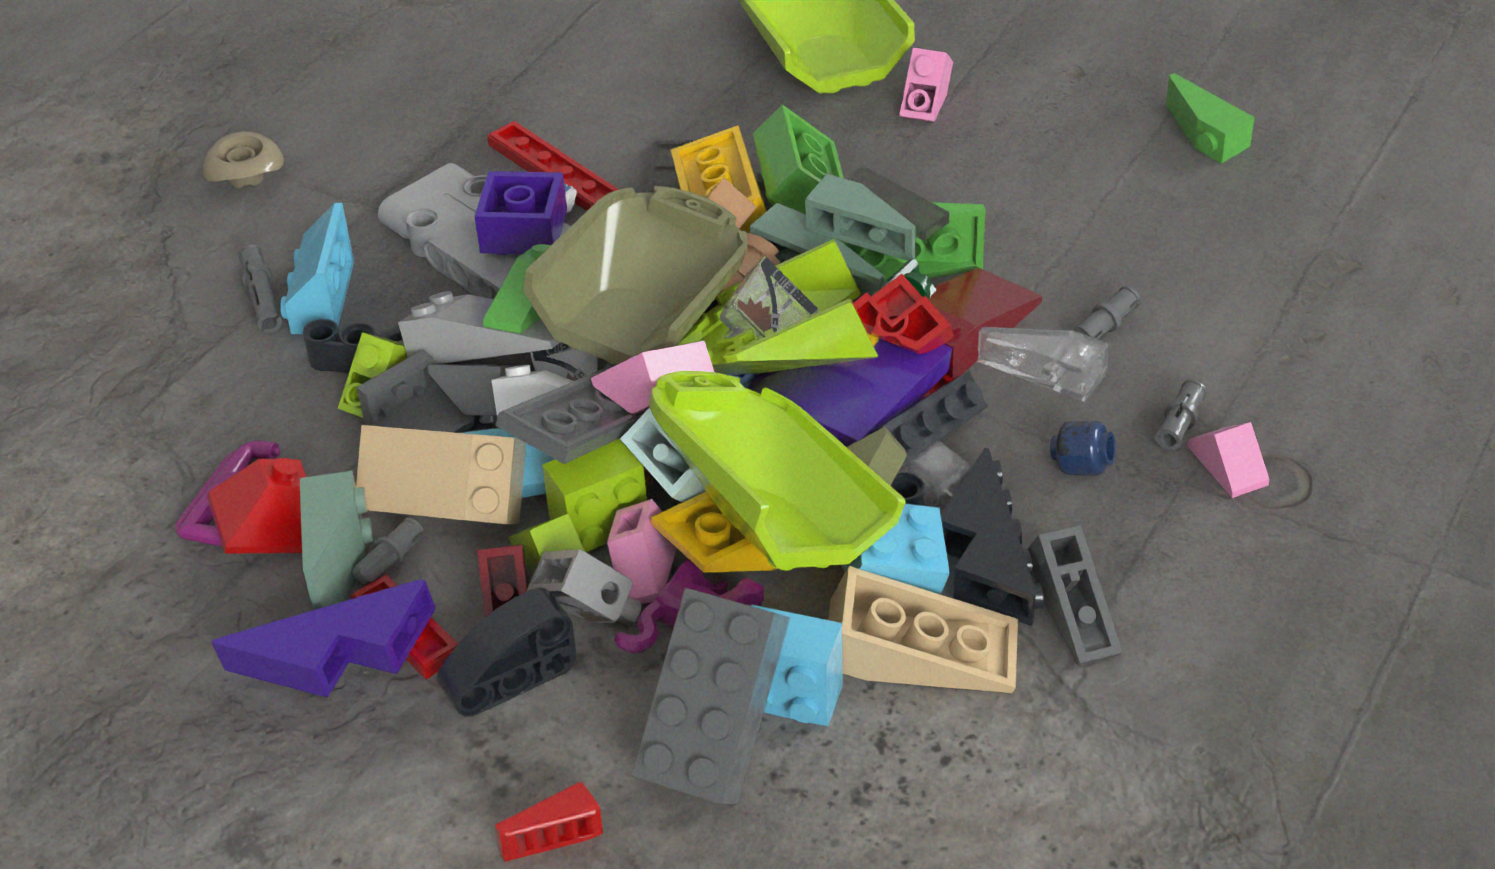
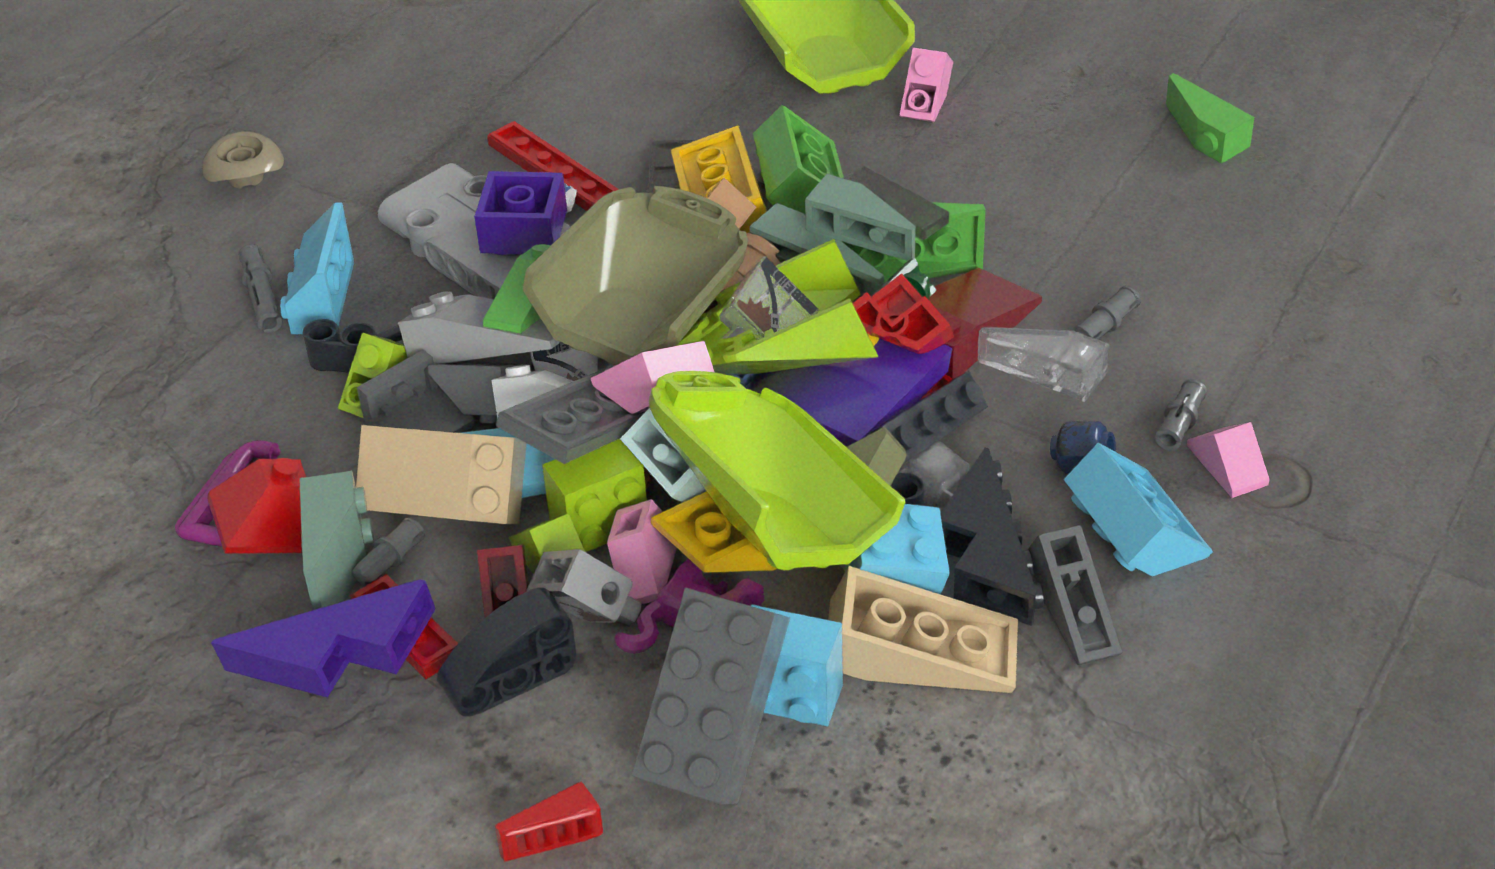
none -> medium azure slope [1064,443,1213,576]

